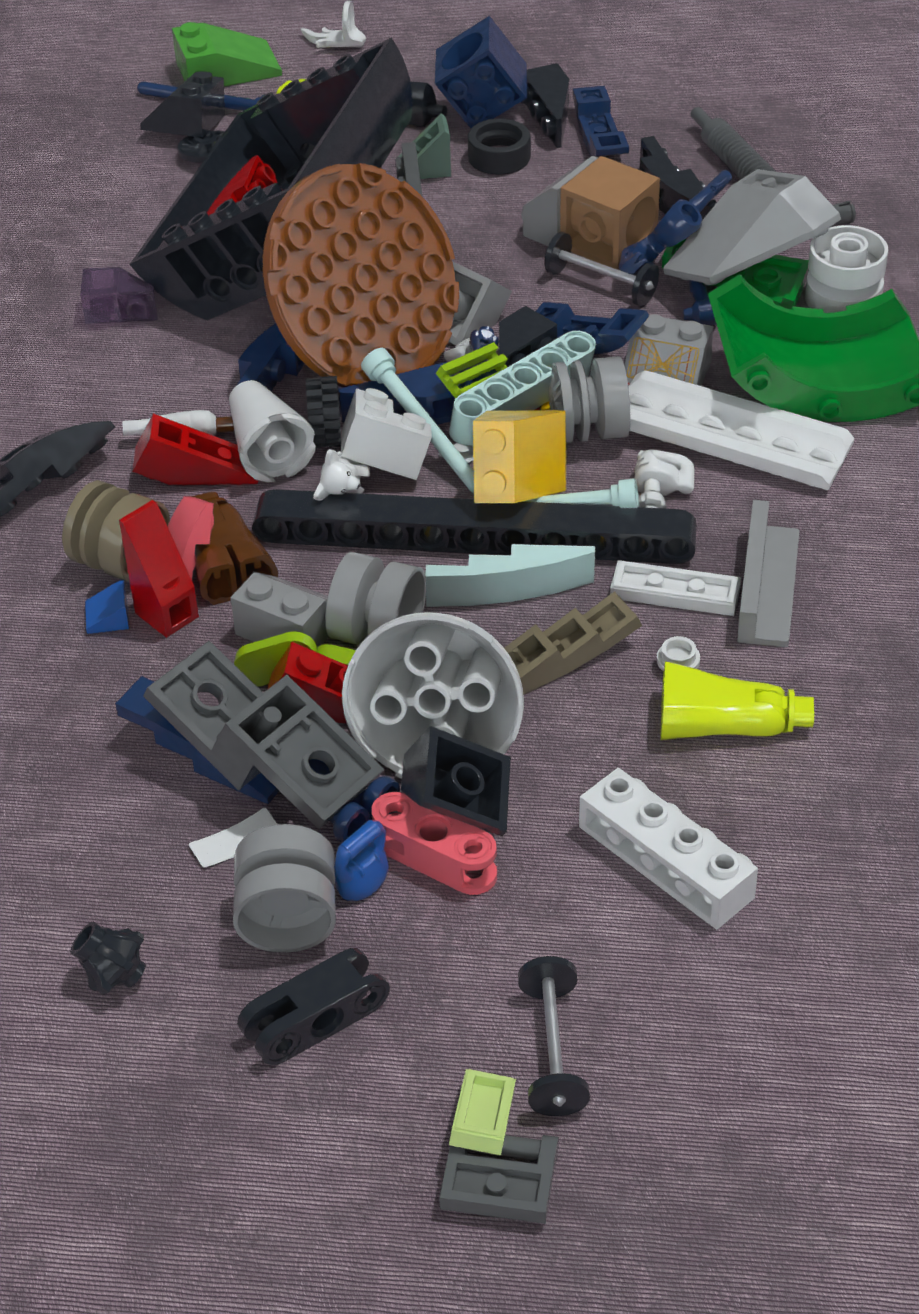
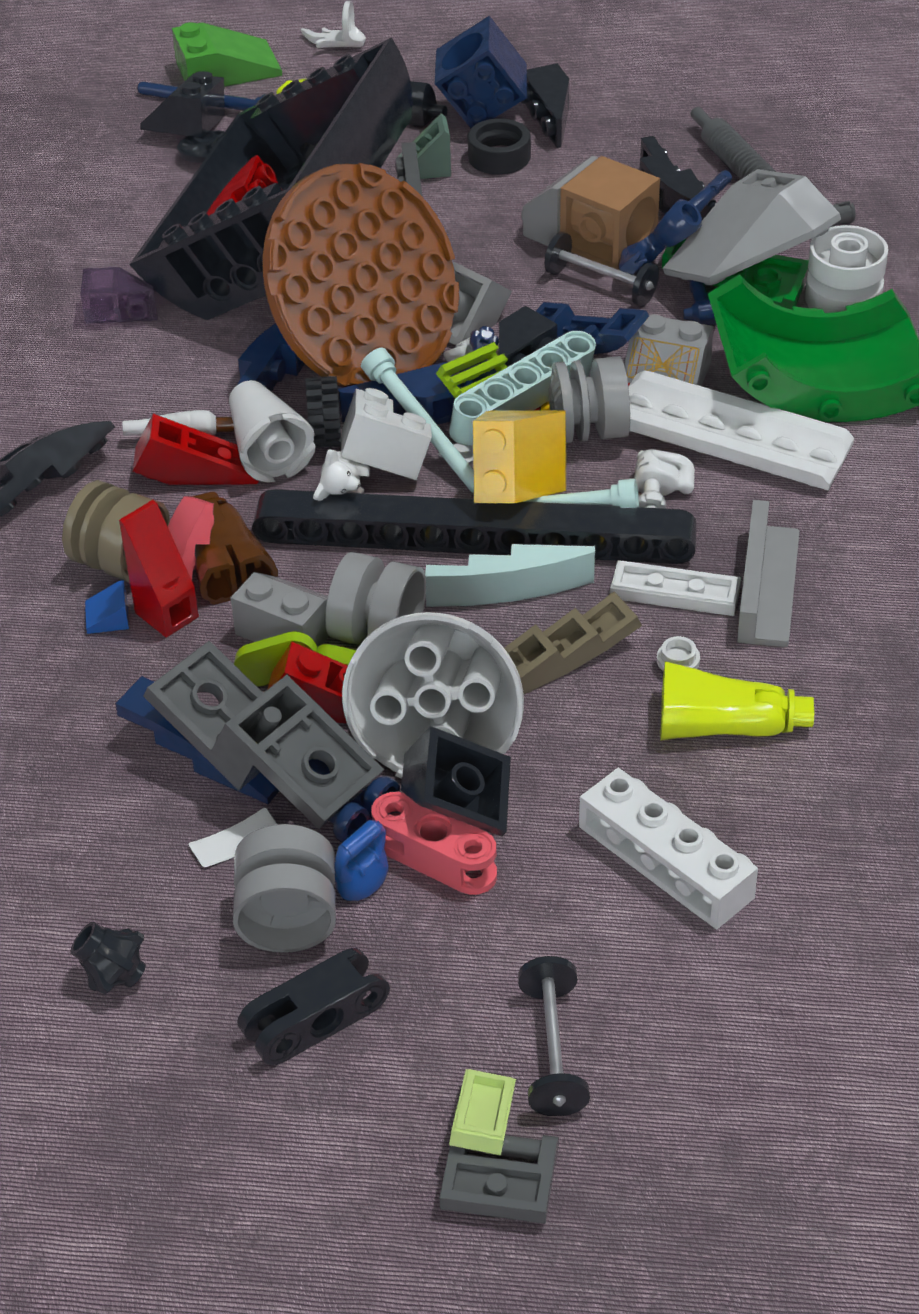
dark blue slope [573,86,629,157] -> none

